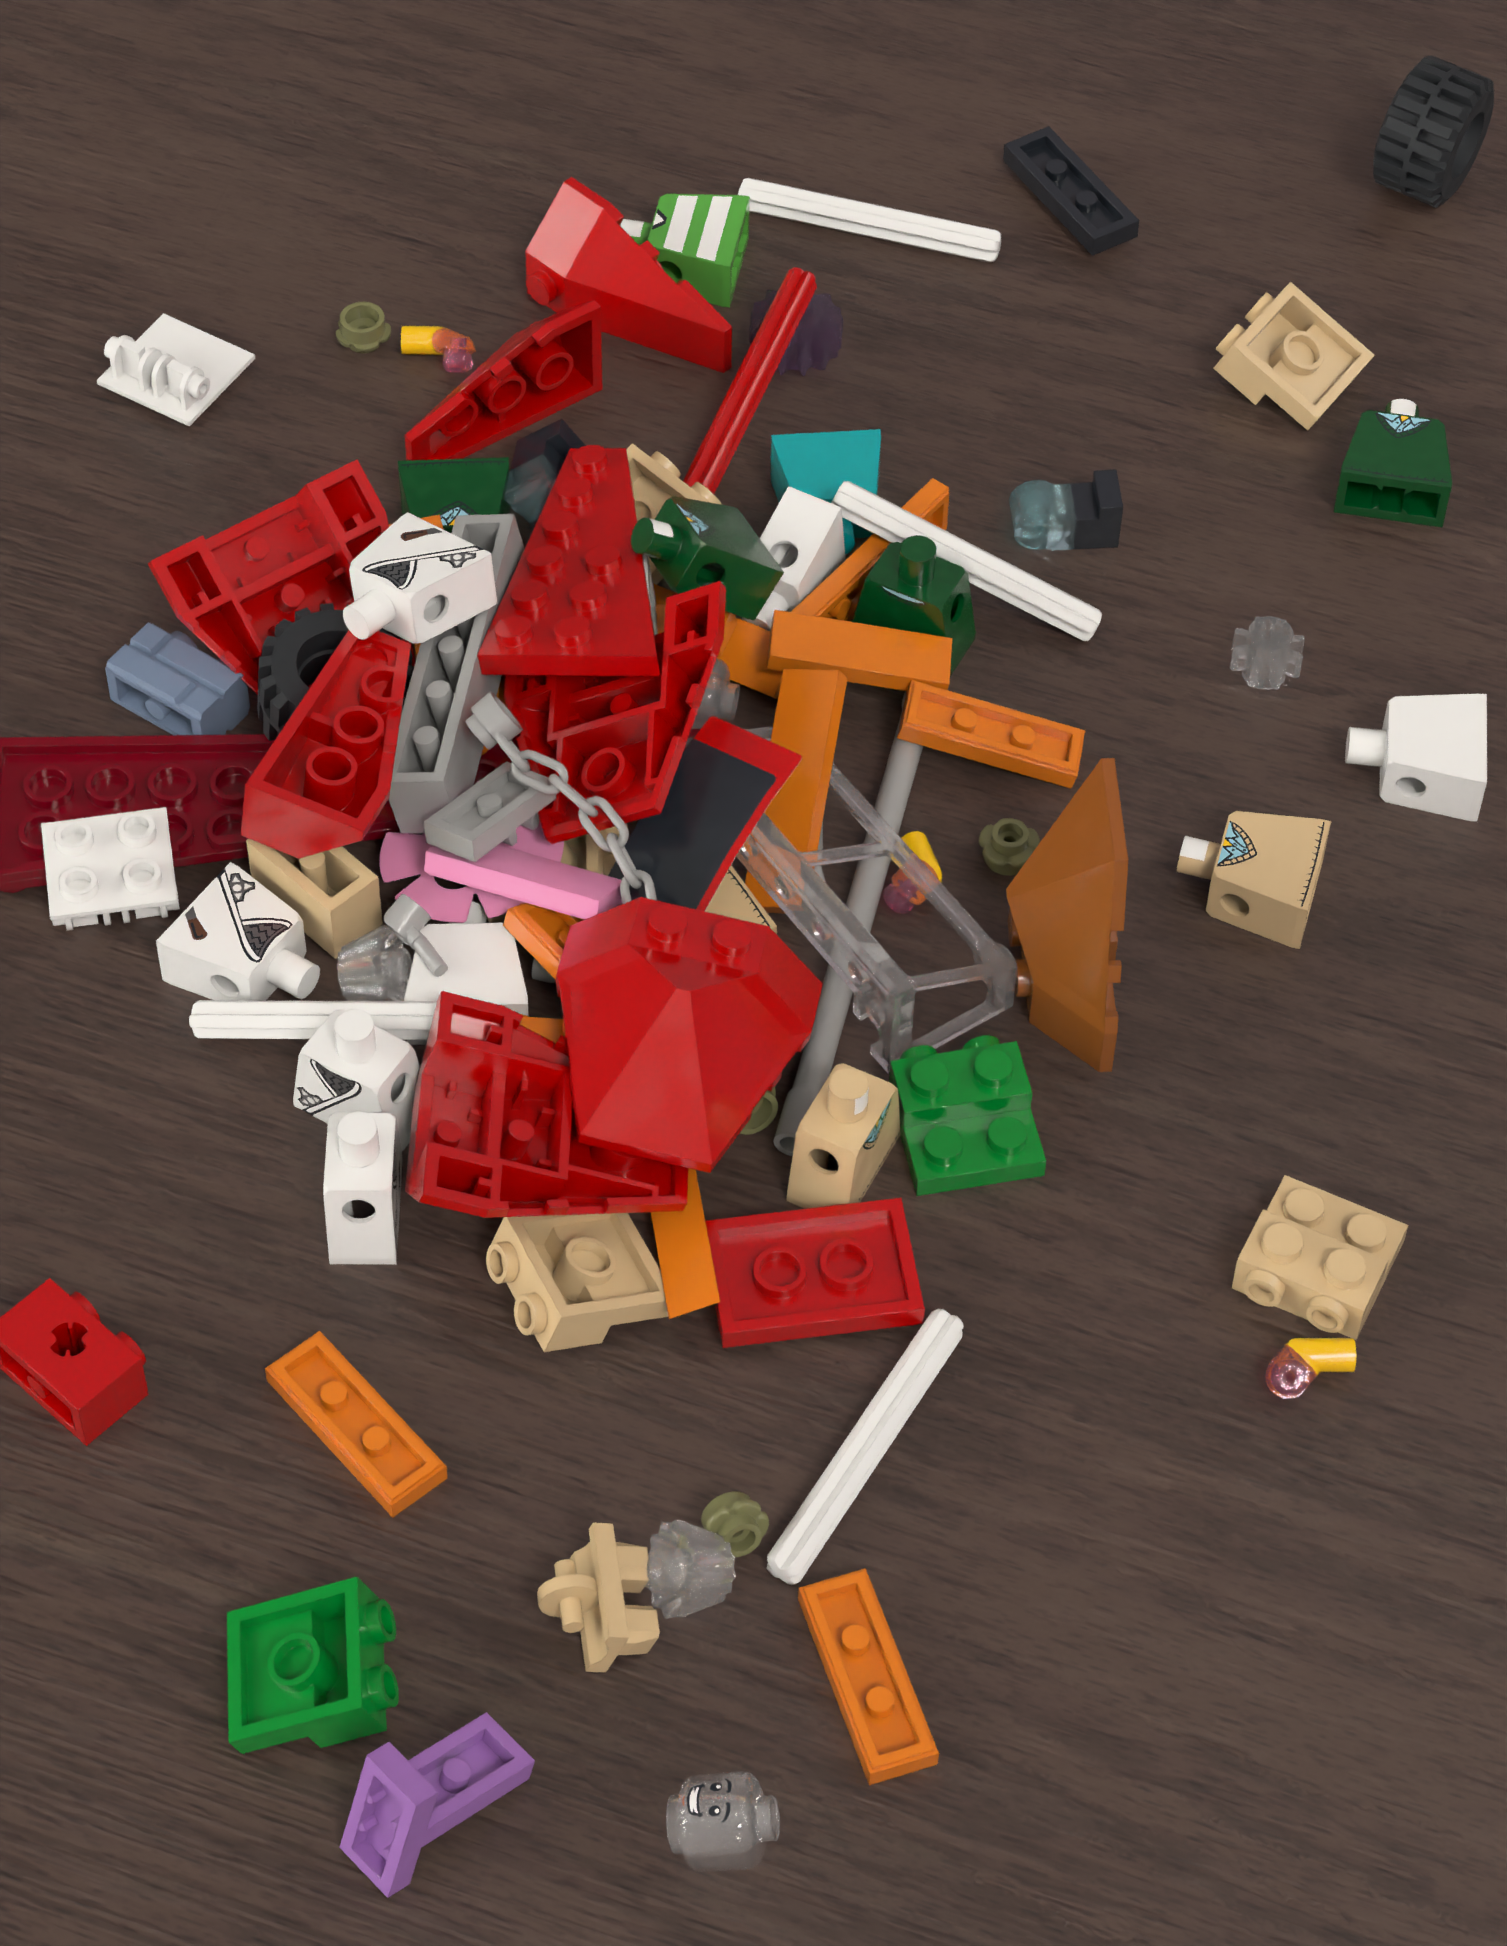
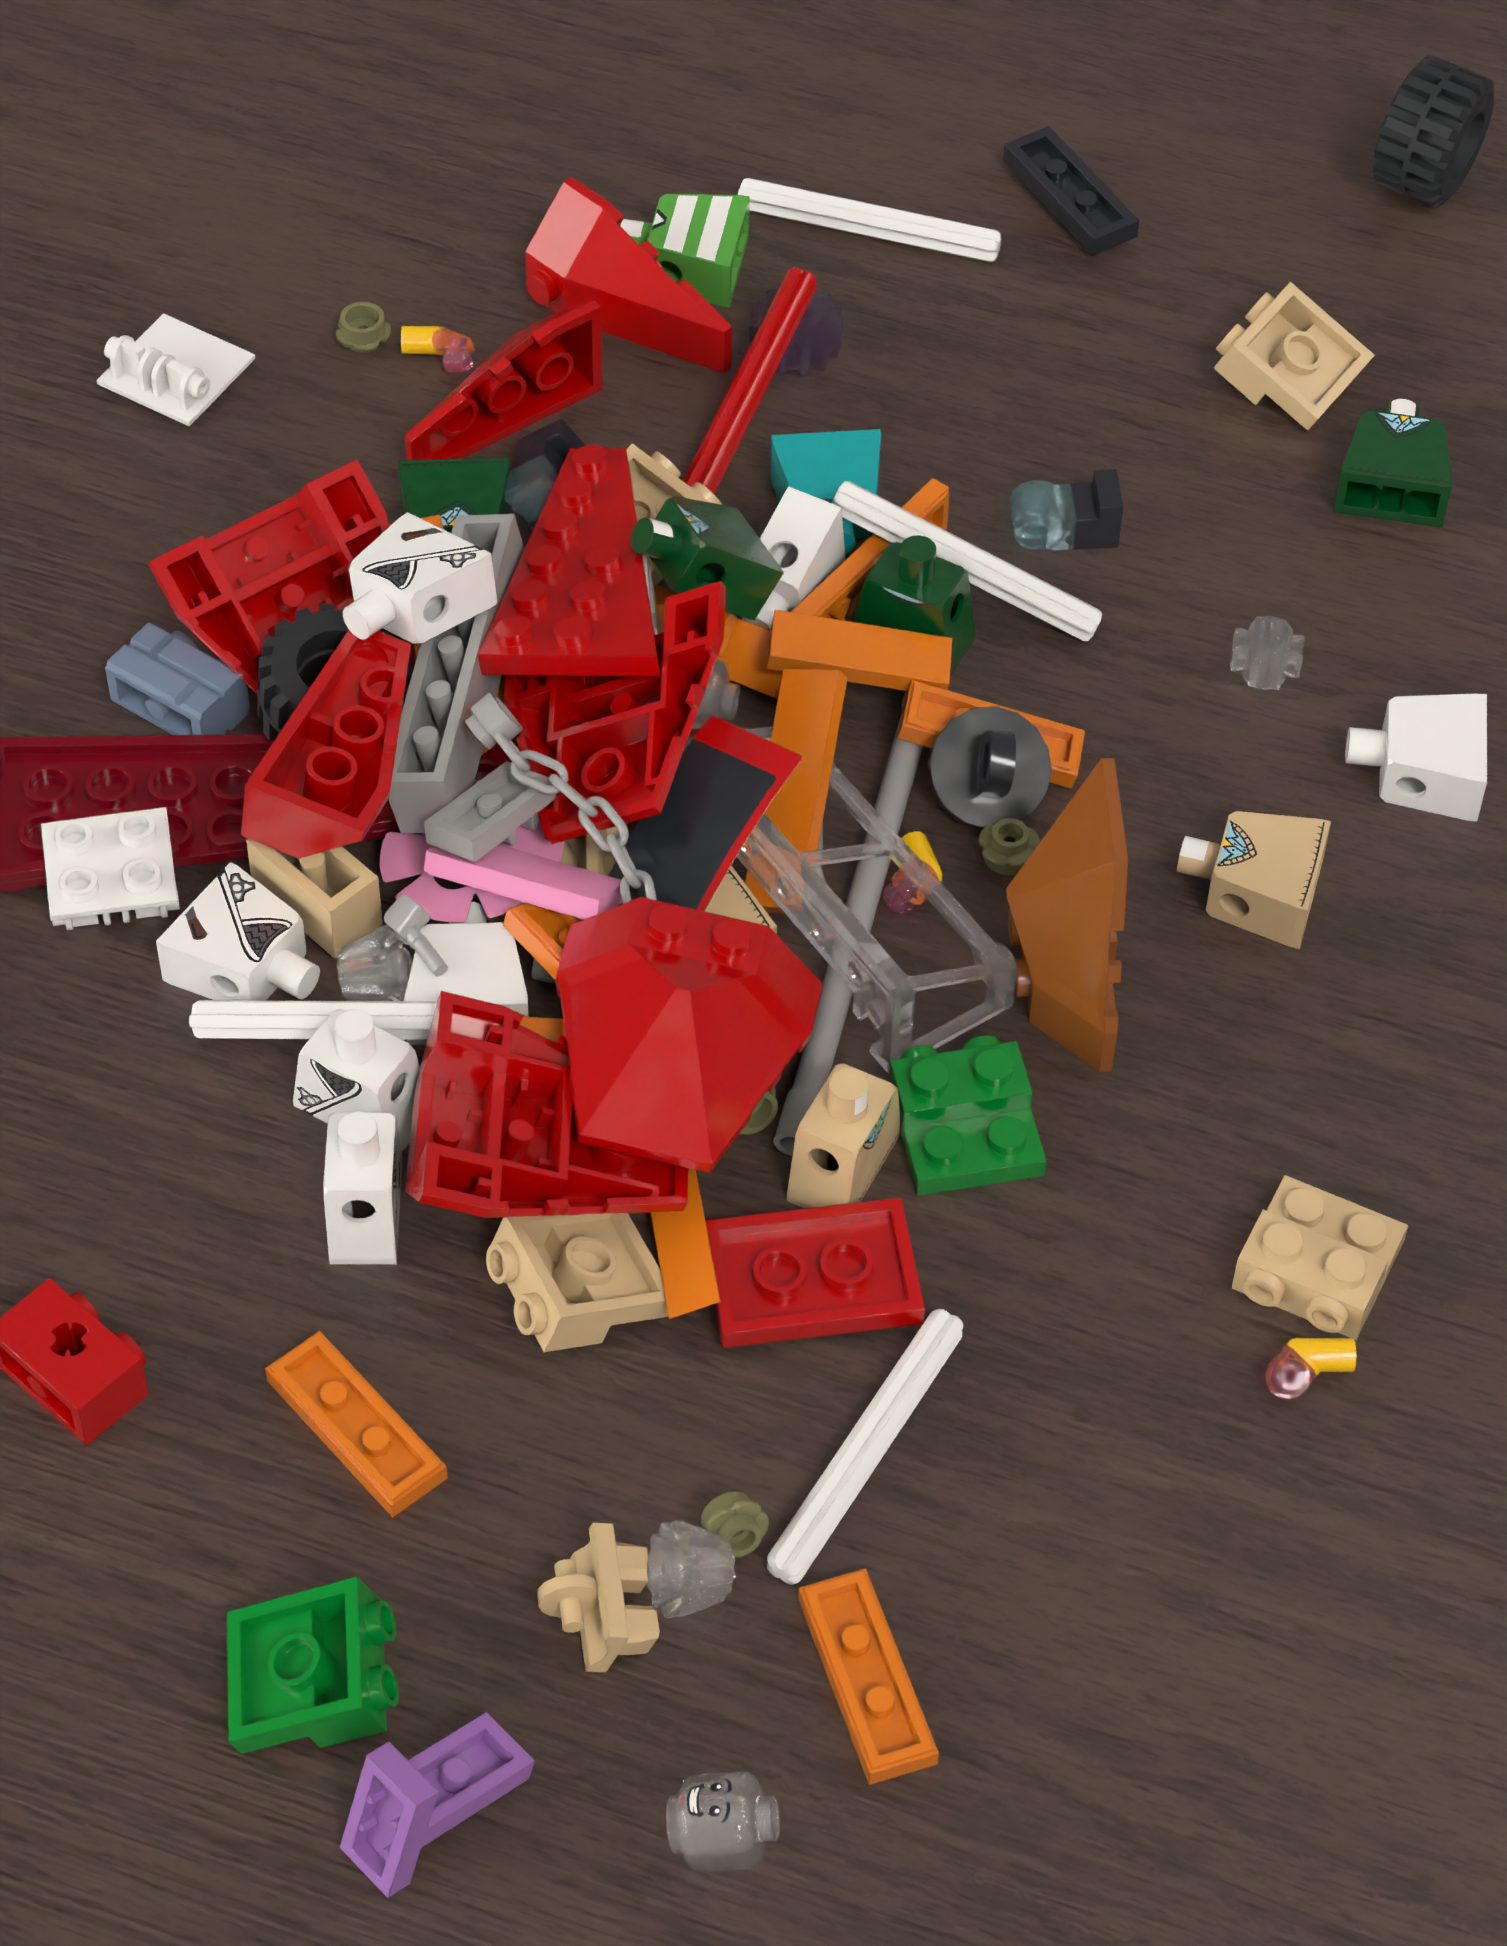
none -> black tile [927,706,1052,830]

